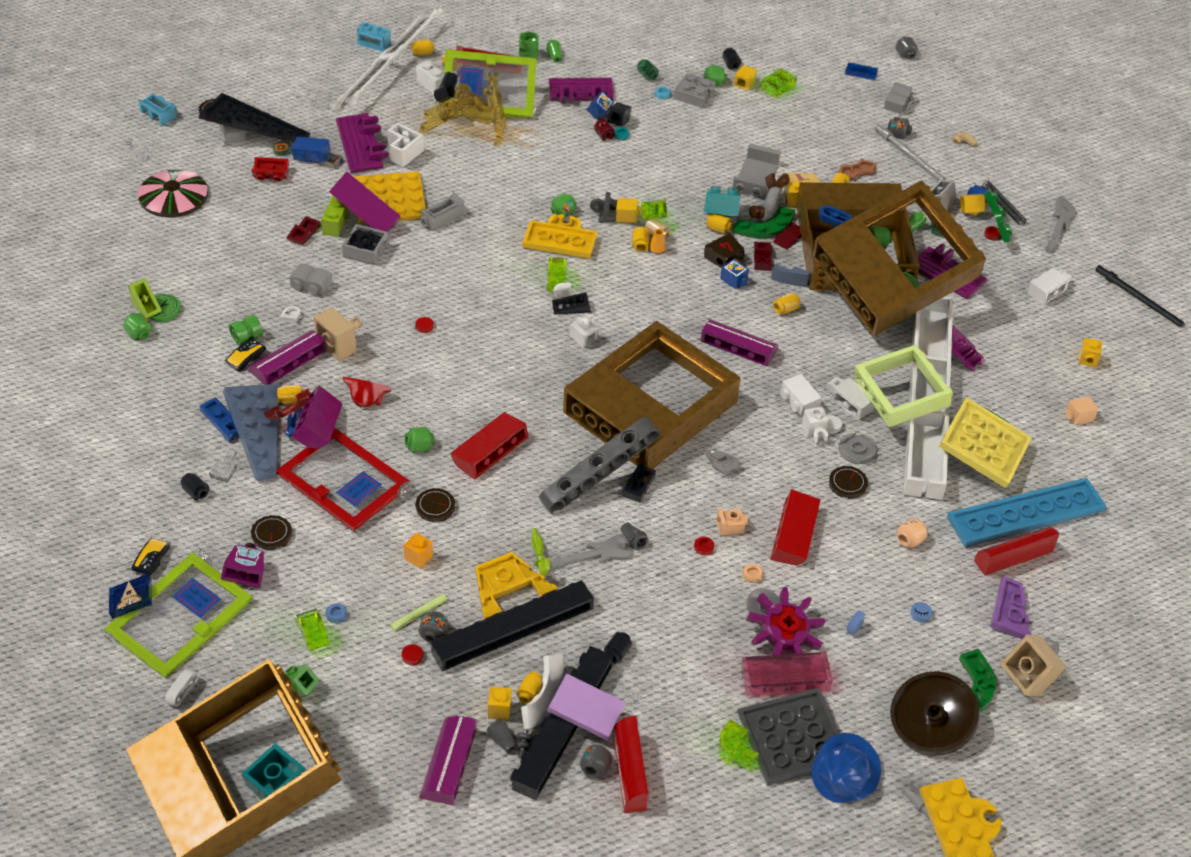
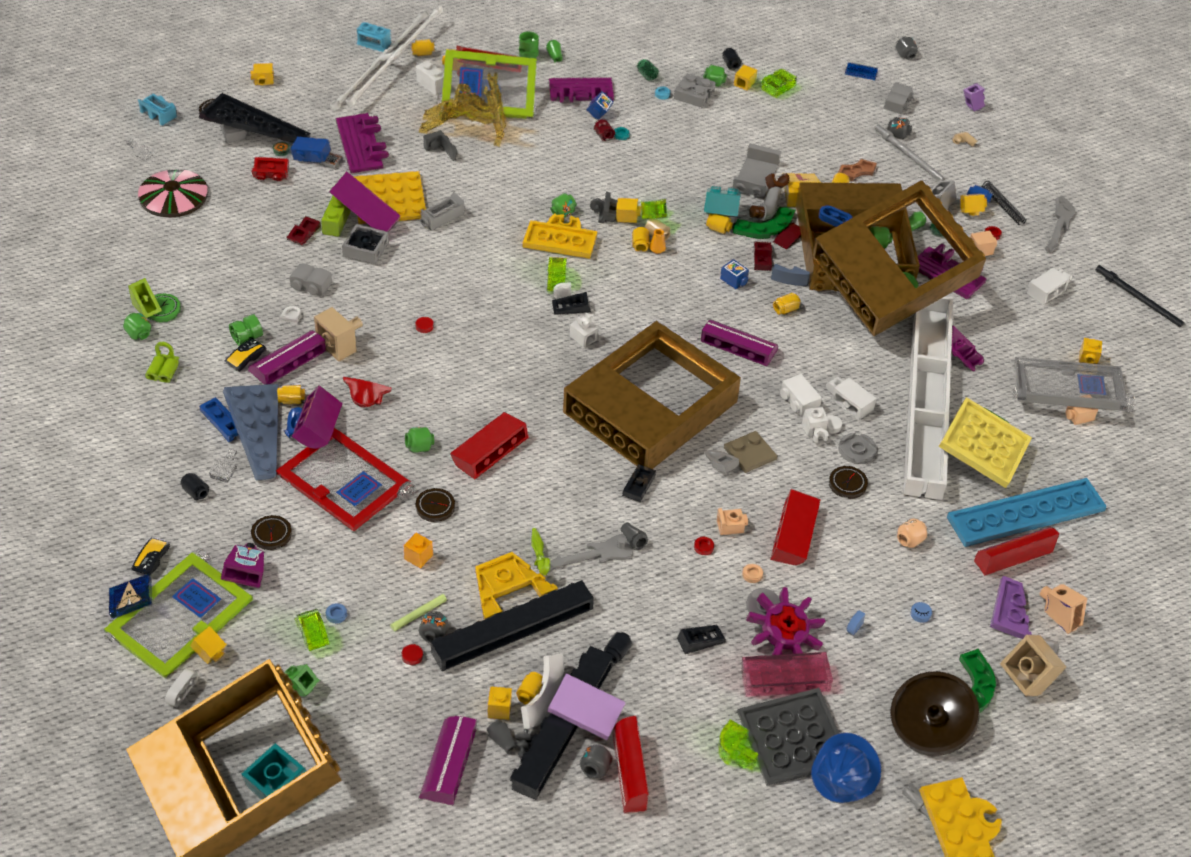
clear red bar [264,388,311,419] -> none
white brick [387,123,424,167] -> none
black piece [434,72,458,103] -> none
dark grey beam [539,417,660,514] -> none
black brick [607,102,632,127] -> none
dark brown torso [704,233,746,268] -> none
yellowish green window [855,345,953,427] -> none
green plate [984,189,1013,243] -> none
none -> lime piece [145,342,179,383]
none -> yellow brick [190,626,227,664]
none -> yellow brick [250,63,274,85]
none -> dark grey bracket [423,130,457,161]
none -> black slope [677,625,726,654]
none -> dark tan plate [724,431,777,473]
none -> medium lavender brick [963,83,985,111]
none -> light nougat brick [970,231,997,256]
none -> clear door [1013,357,1134,413]
none -> light nougat torso [1040,584,1087,634]

